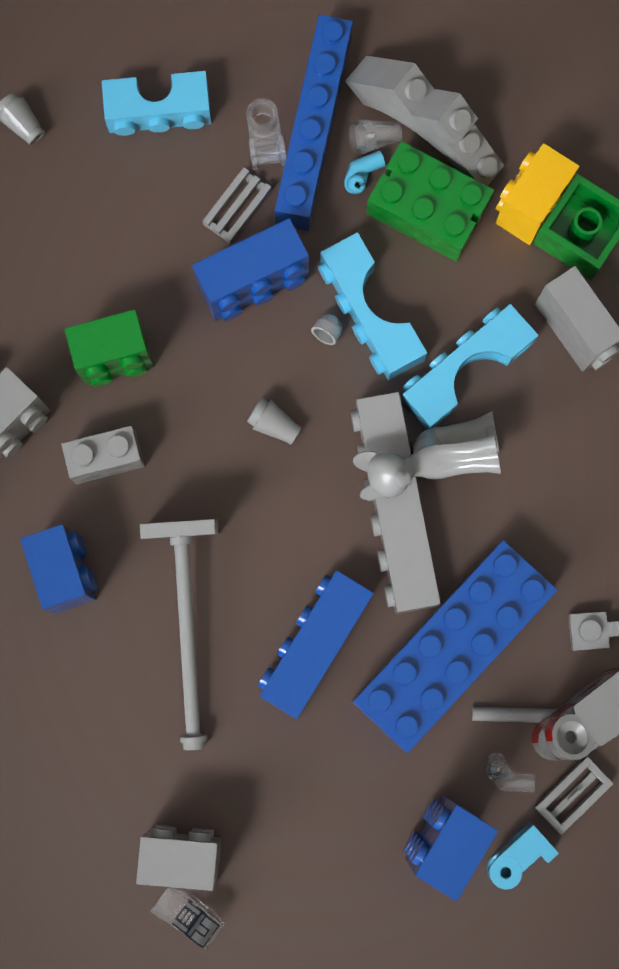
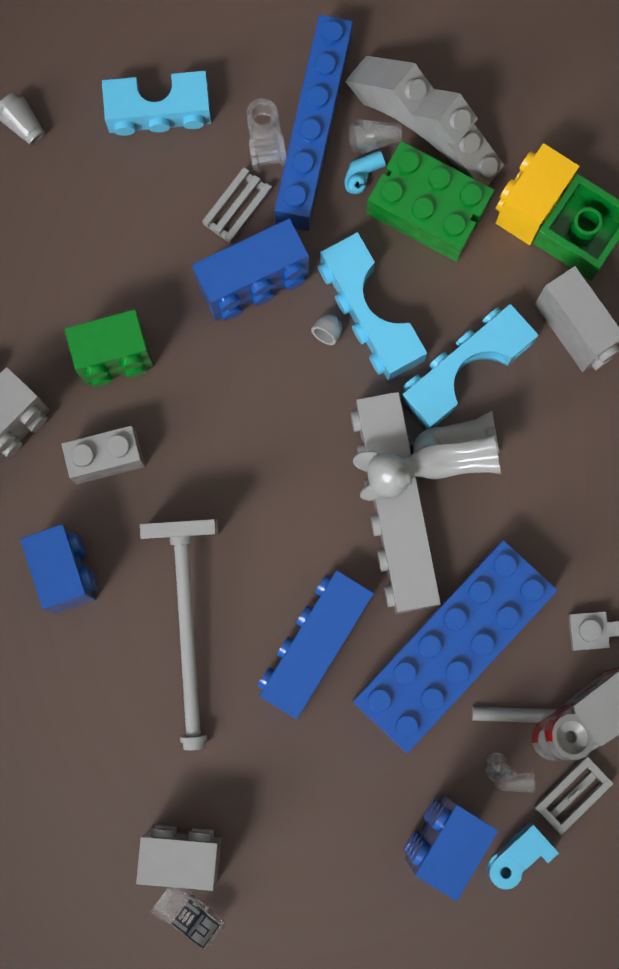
light grey cone [246,398,302,445] -> none

